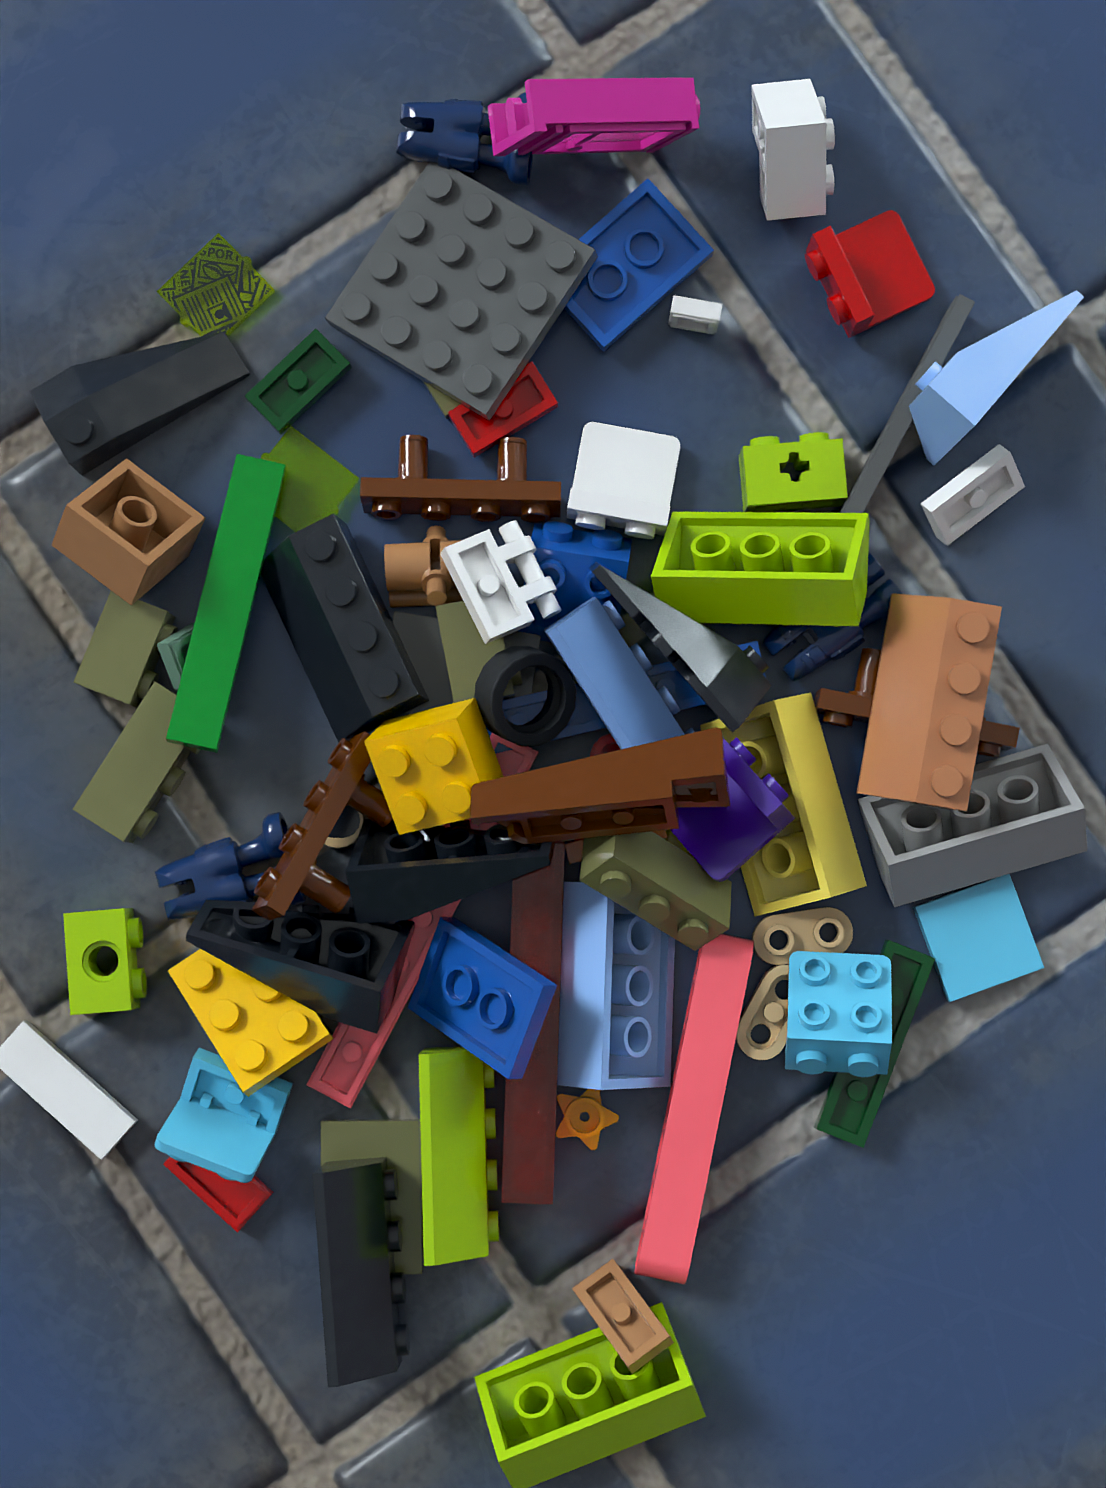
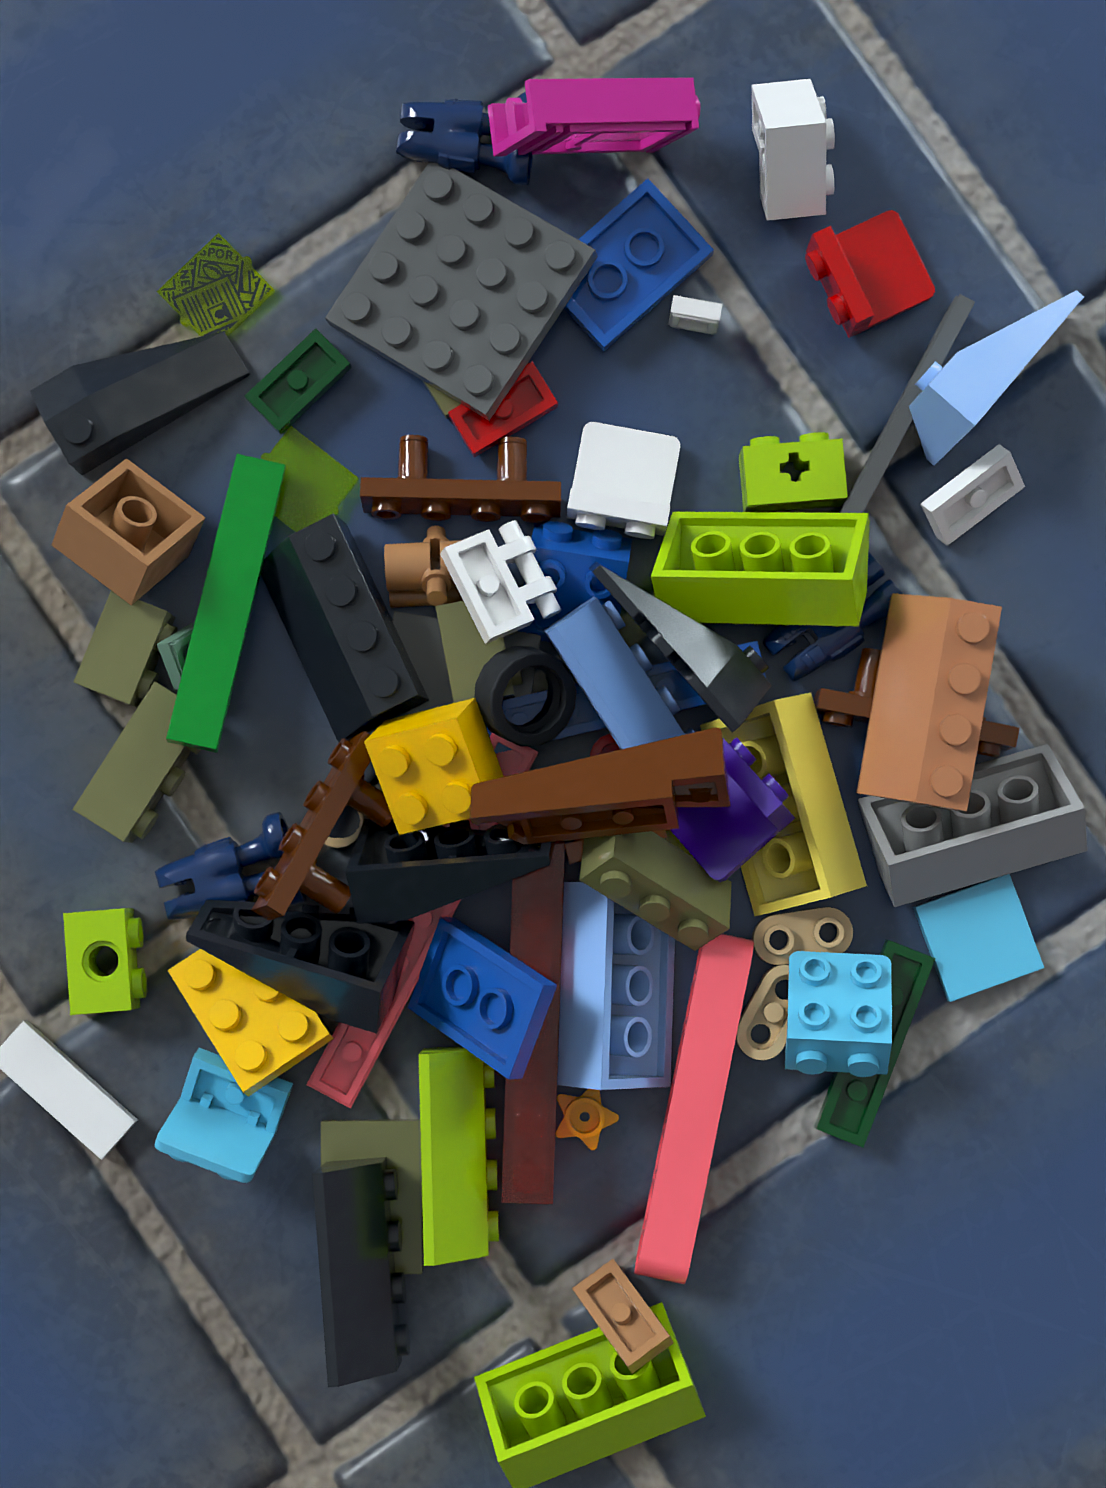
red tile [163,1157,274,1233] -> none

